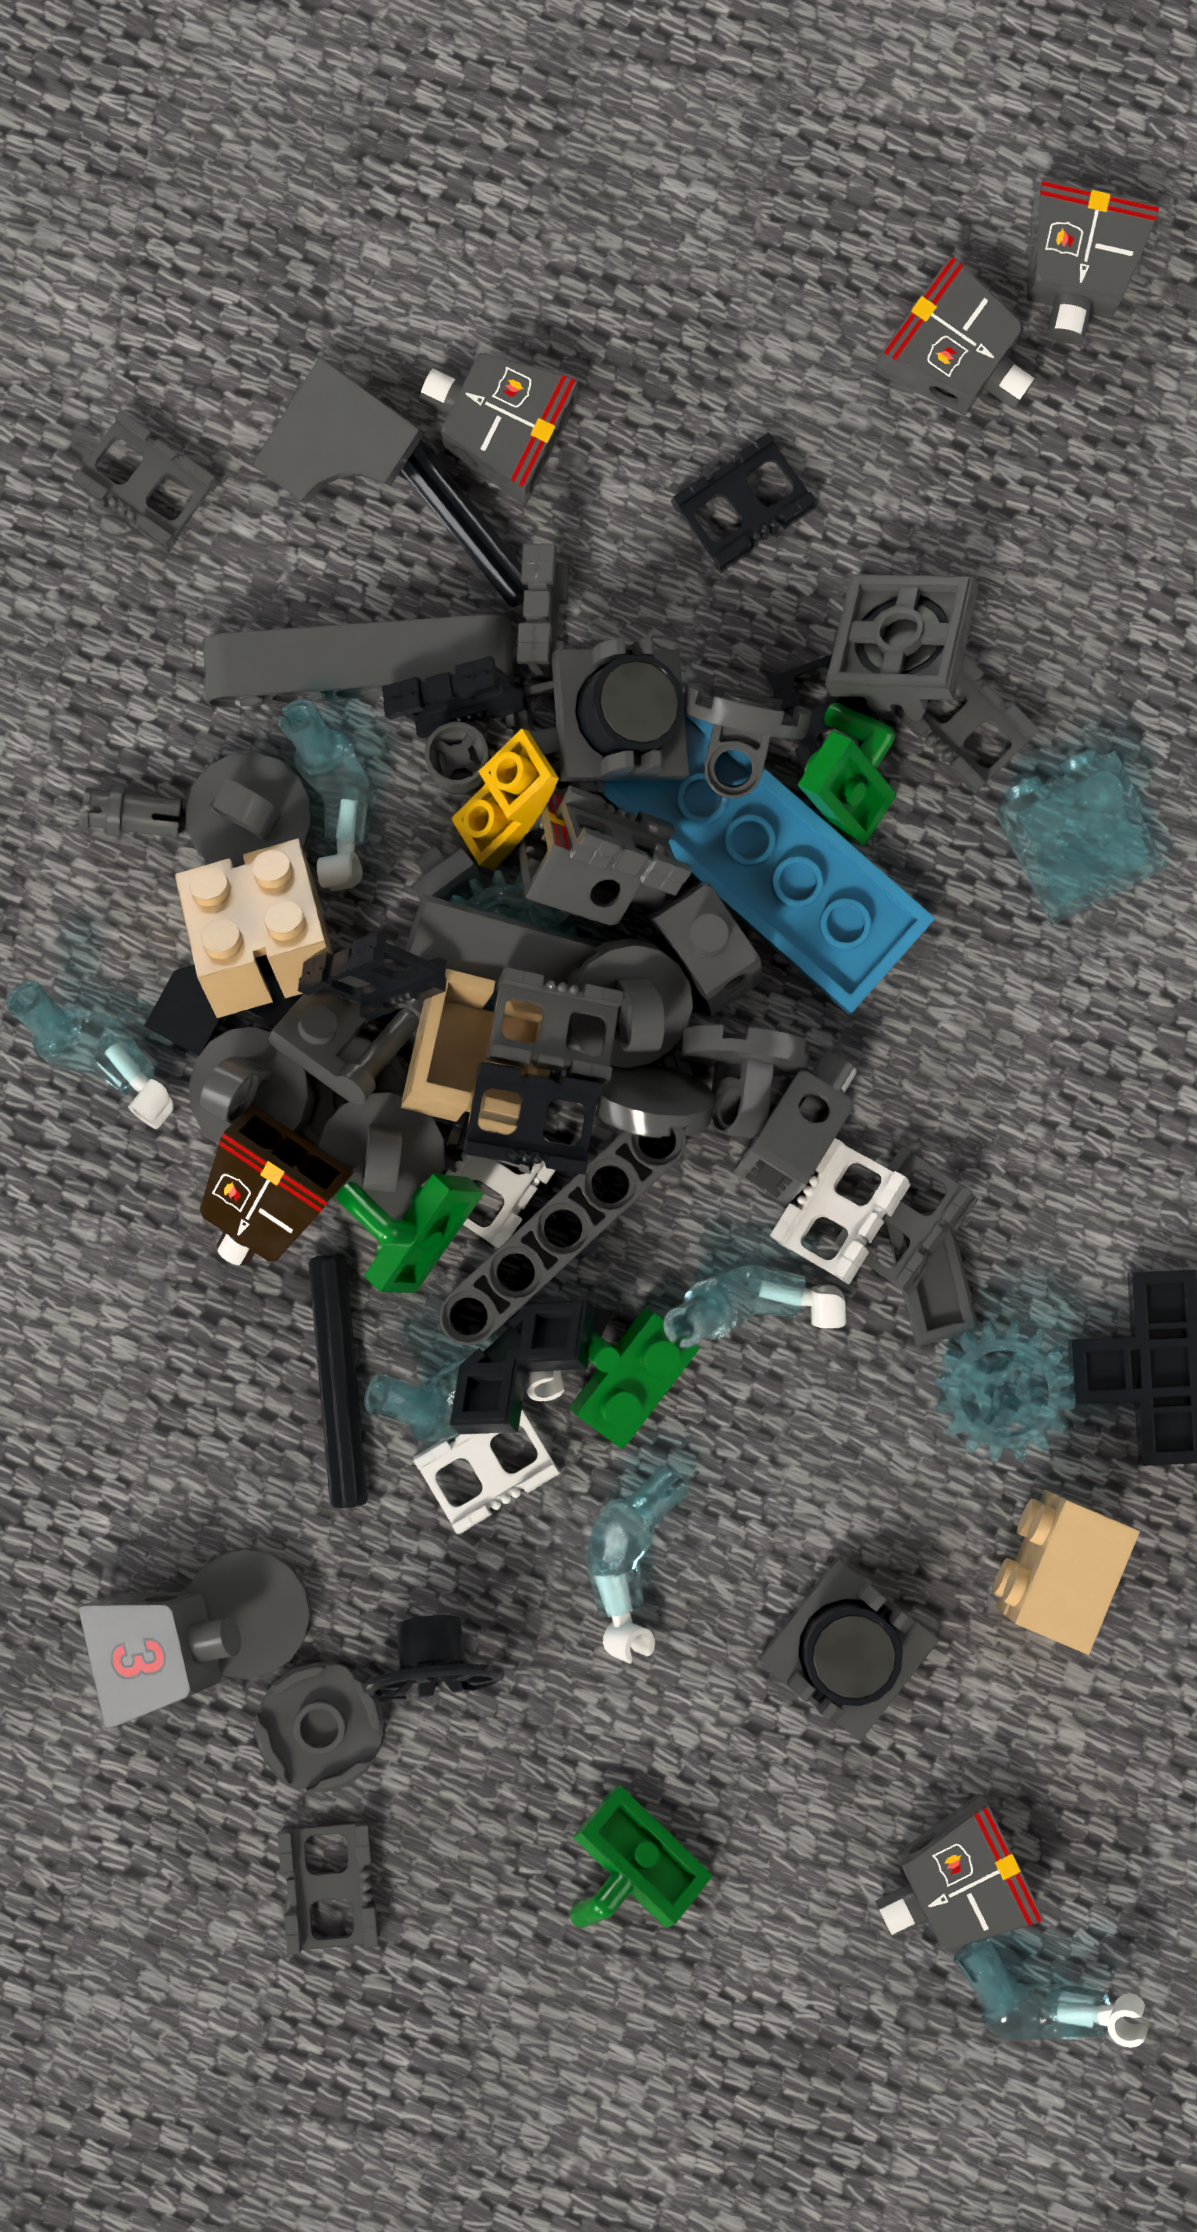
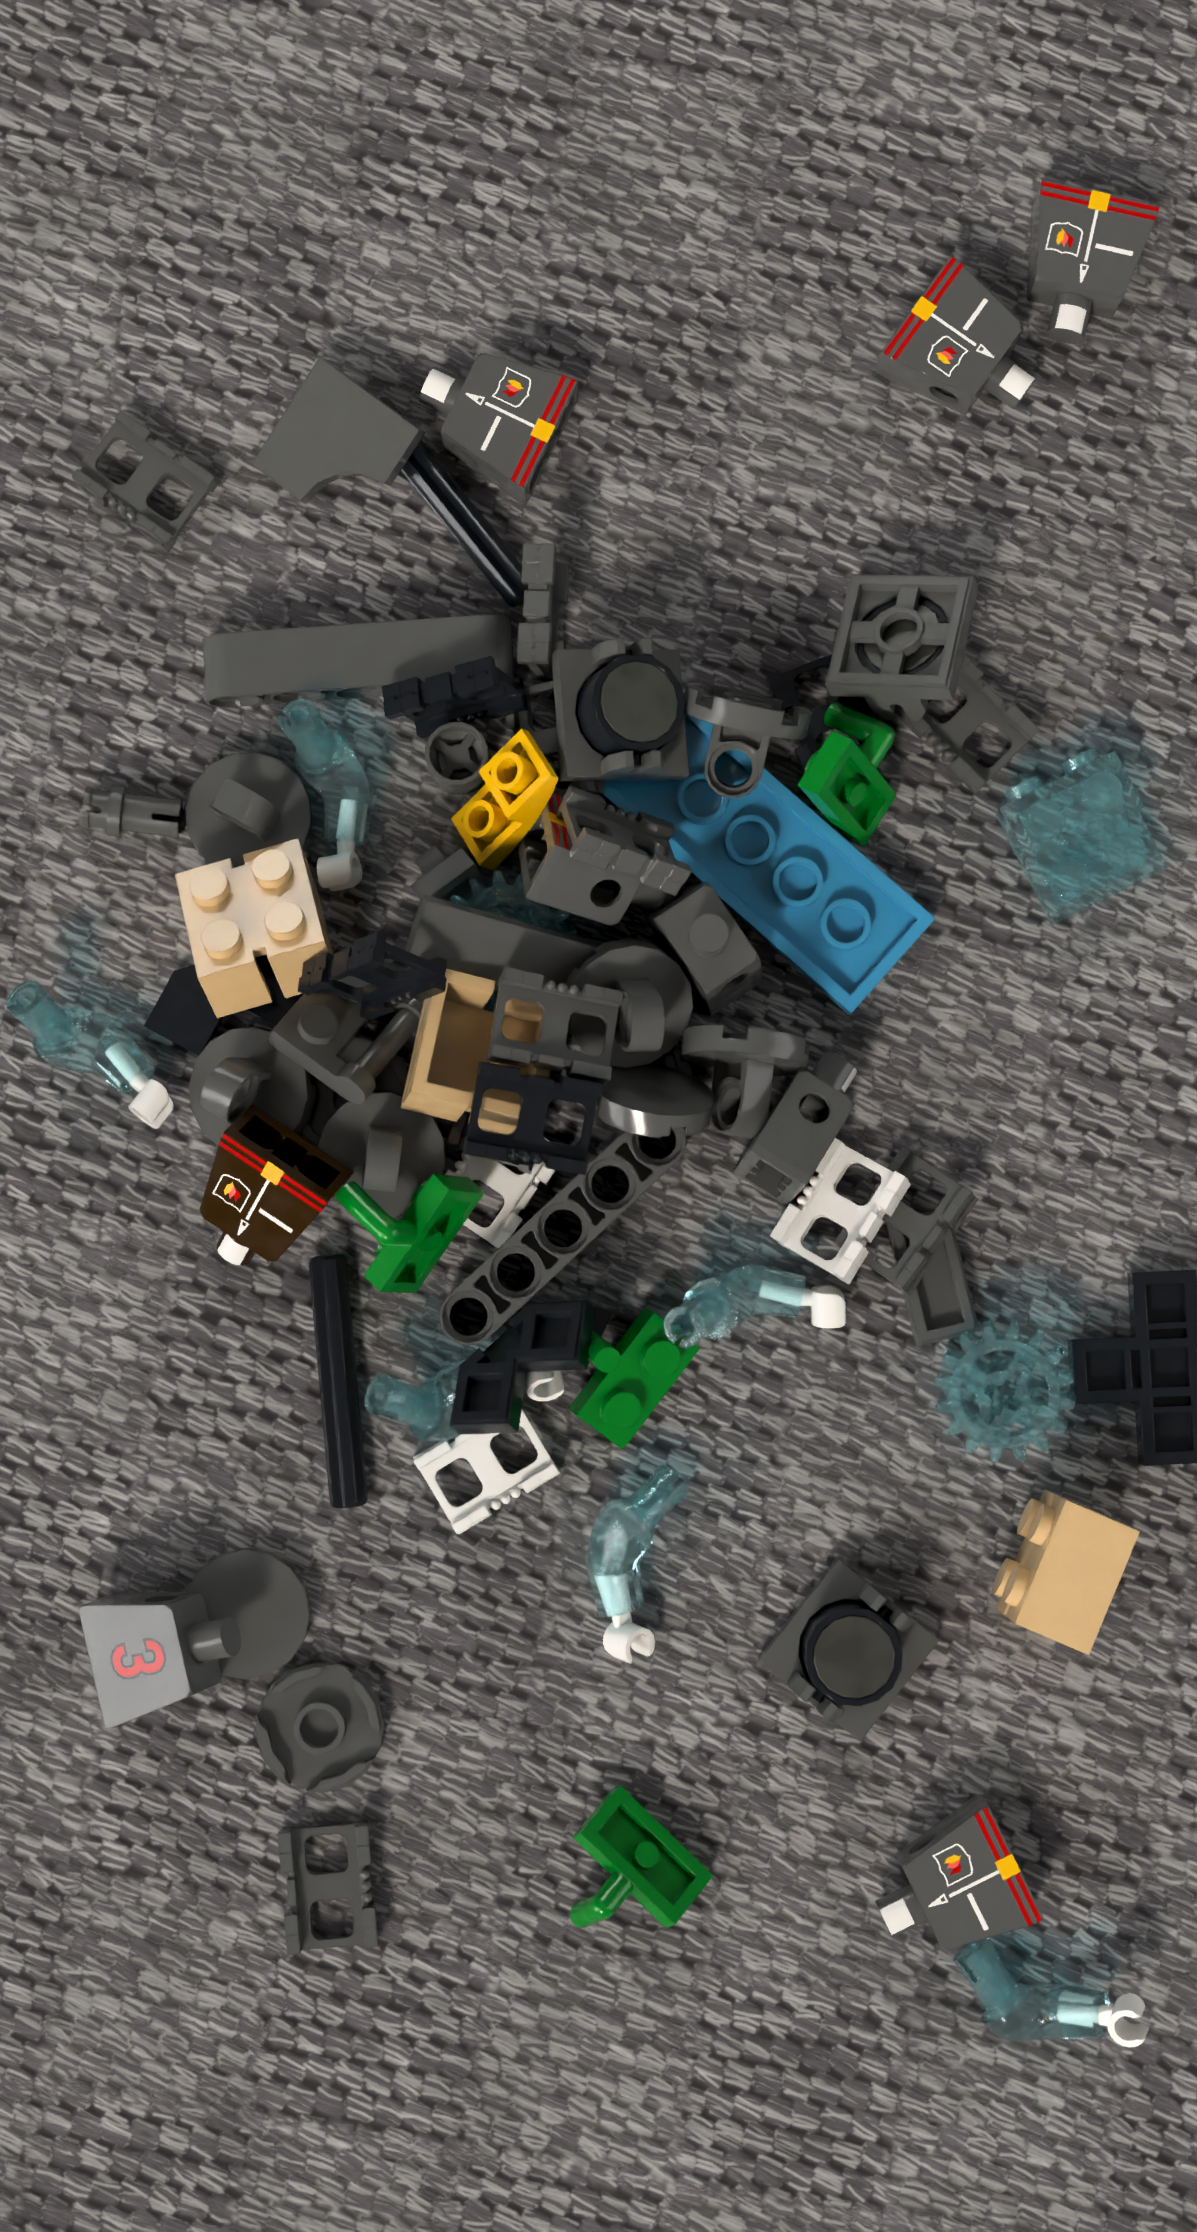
black wheel [362,1615,505,1699] -> none
black piece [671,432,816,574] -> none

